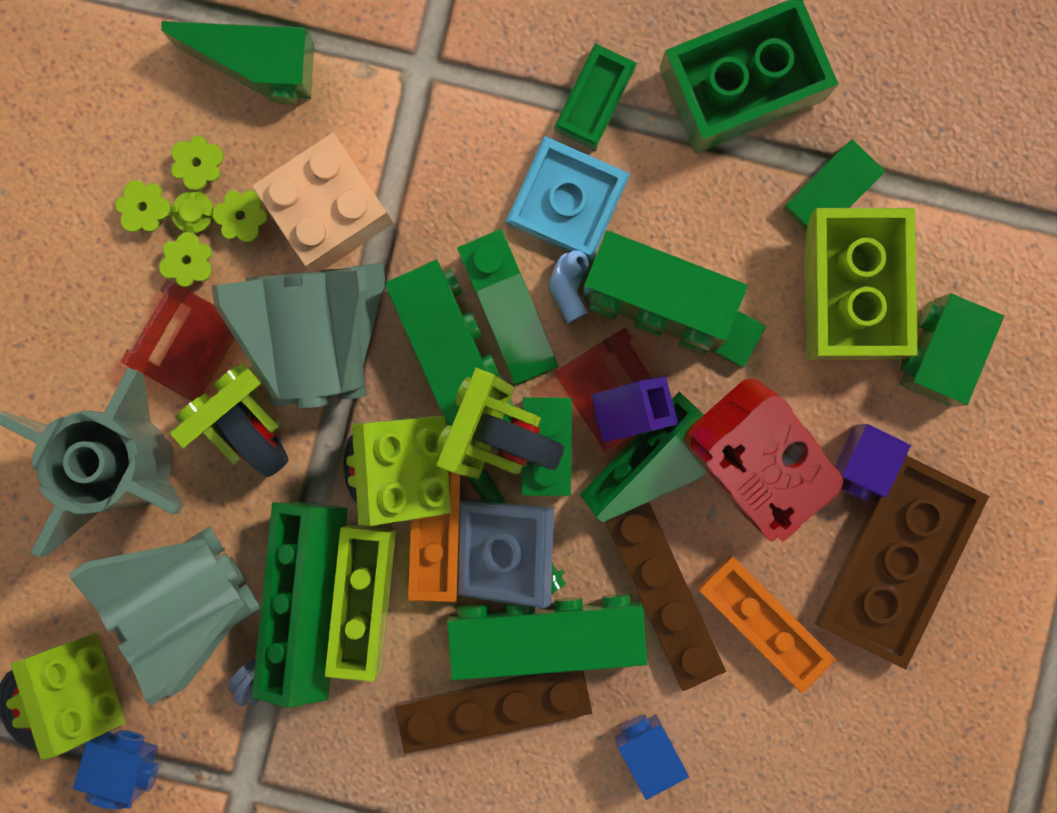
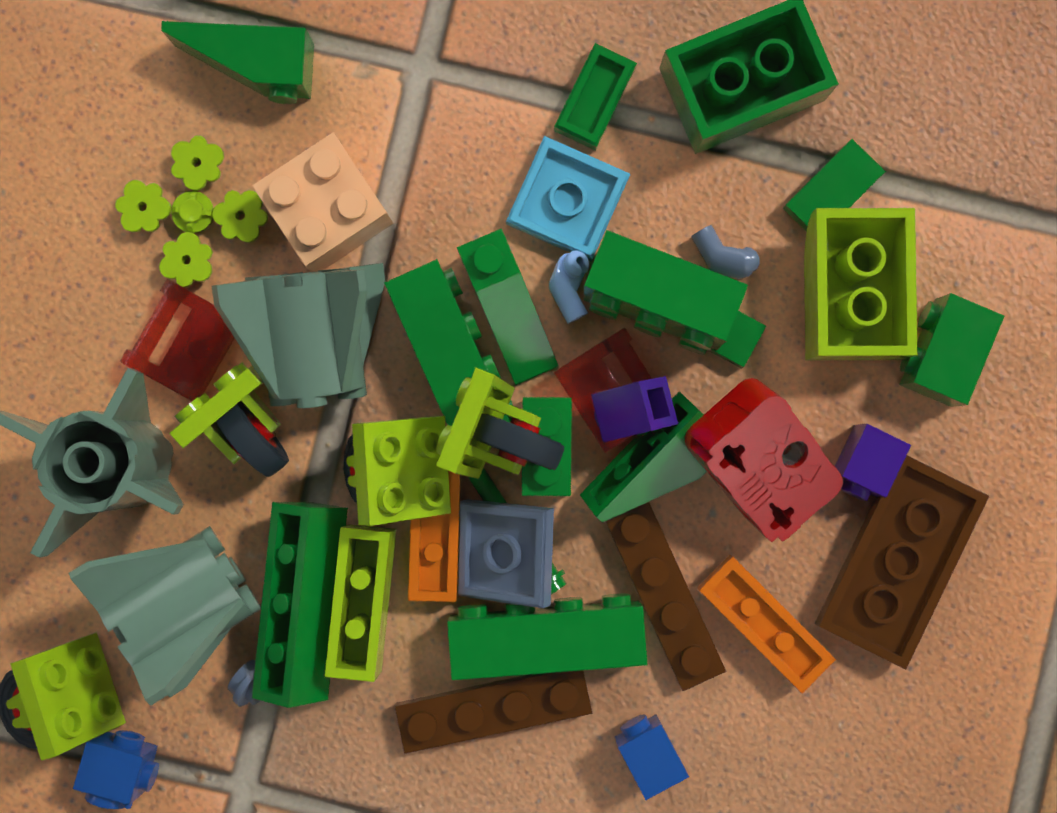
none -> sand blue arm [691,225,760,279]

